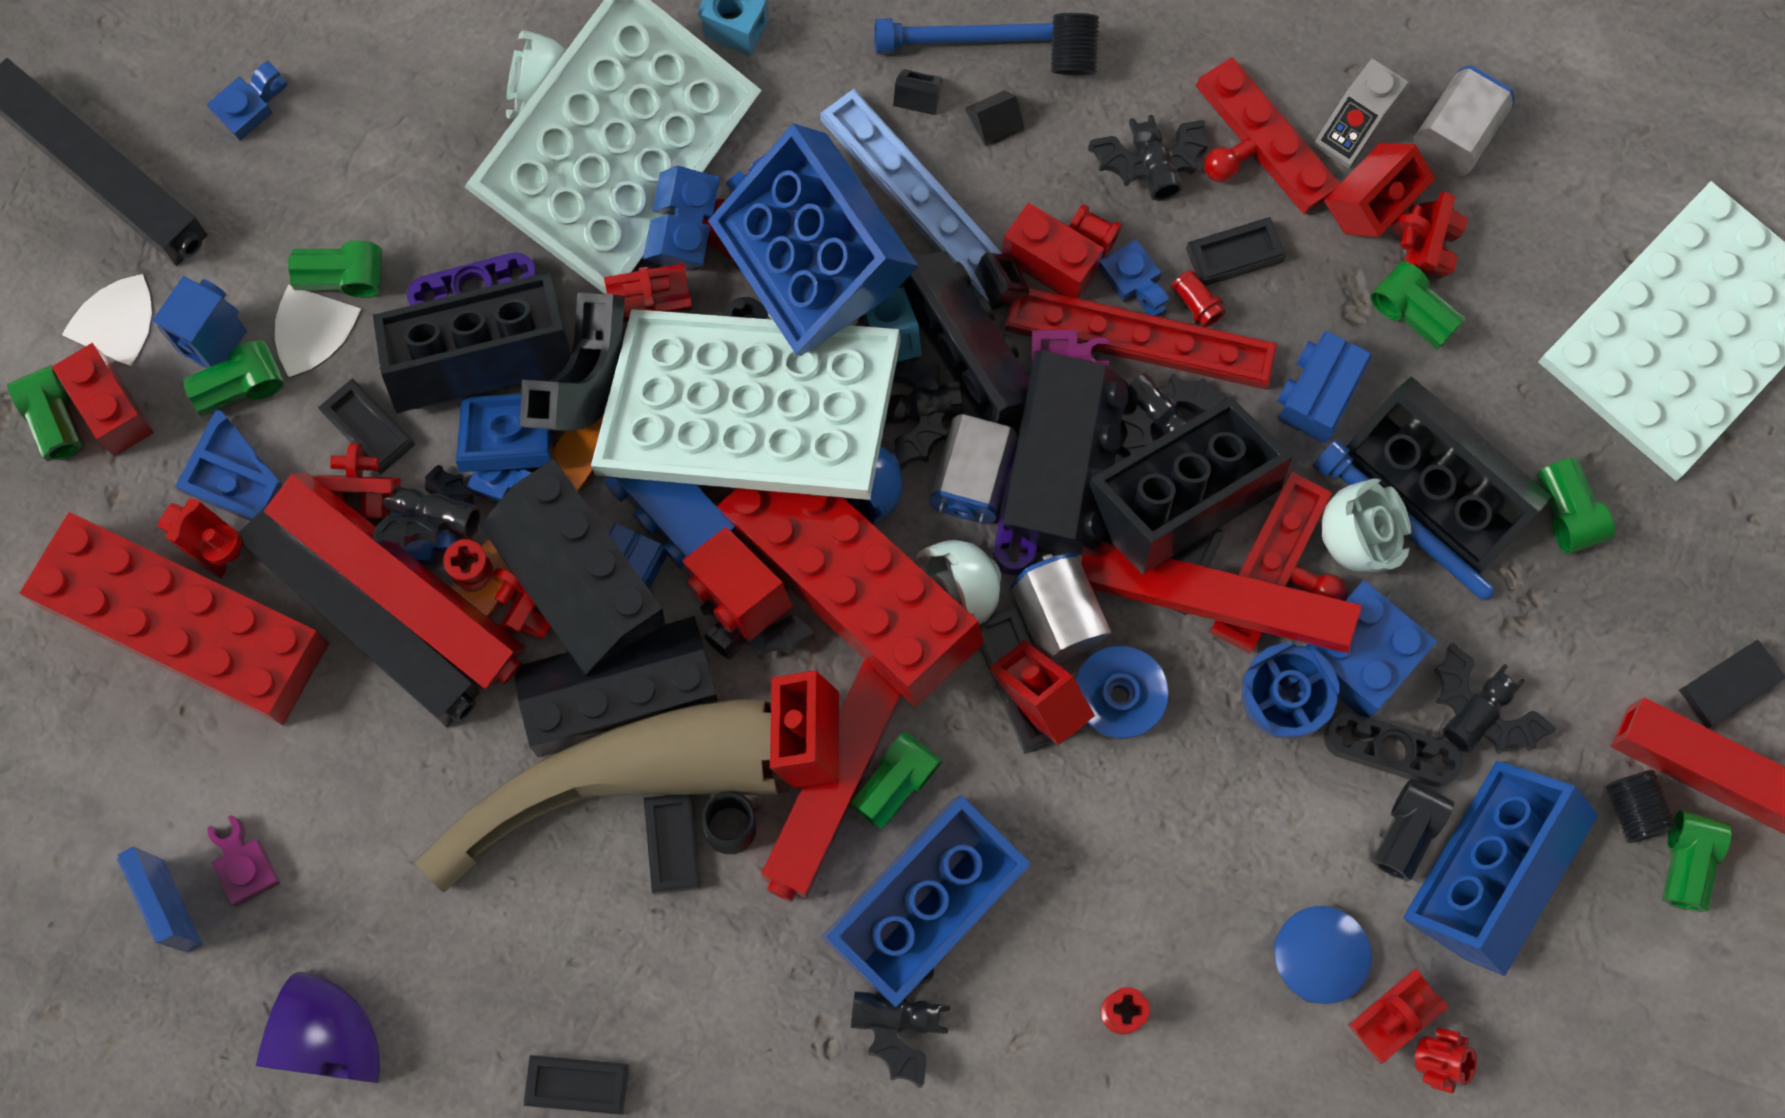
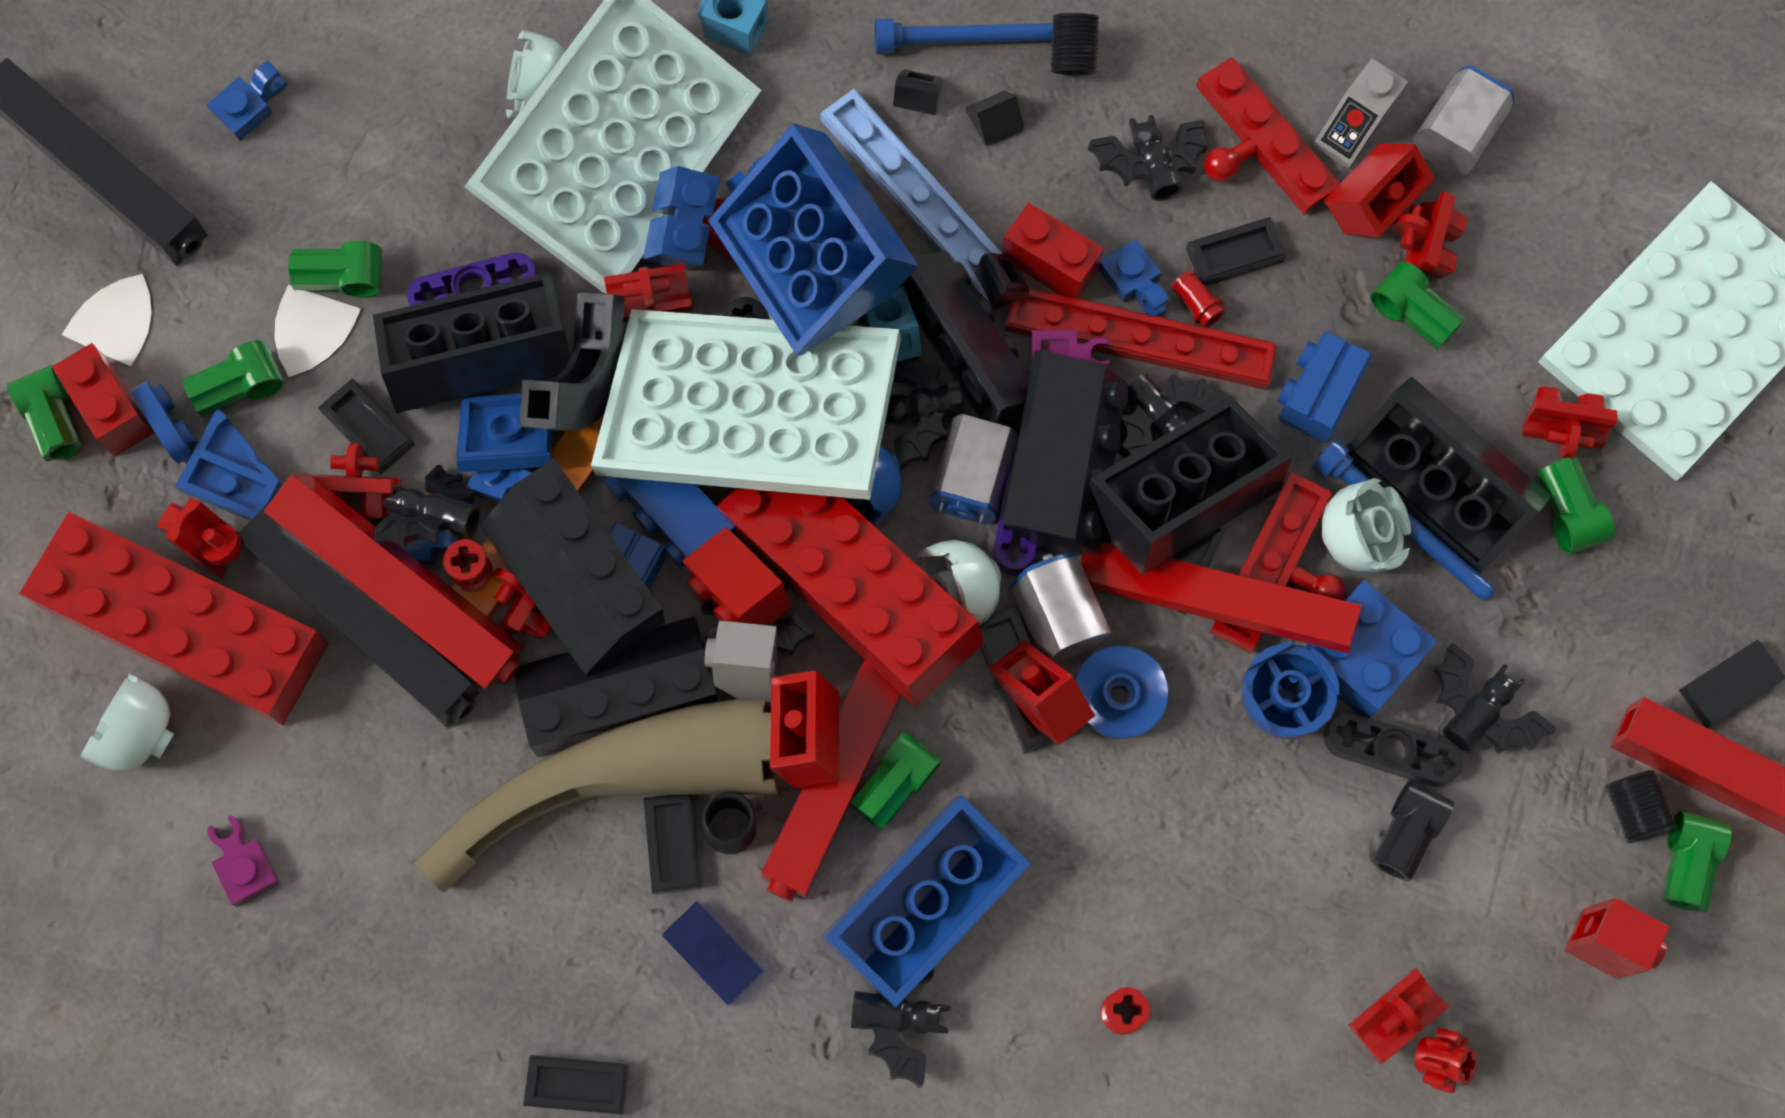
blue tile [117,846,203,953] -> none
blue brick [152,275,247,369] -> none
dark purple brick [256,972,380,1083] -> none
red bush [1069,204,1123,259] -> none
blue dish [1273,906,1371,1004] -> none
blue slope [1403,761,1598,976] -> none
none -> light aqua cylinder [80,672,174,771]
none -> blue plate [130,380,198,465]
none -> clear blue plate [662,901,764,1006]
none -> light grey slope [705,621,778,699]
none -> red hips [1522,386,1618,458]
none -> red brick [1564,898,1670,979]

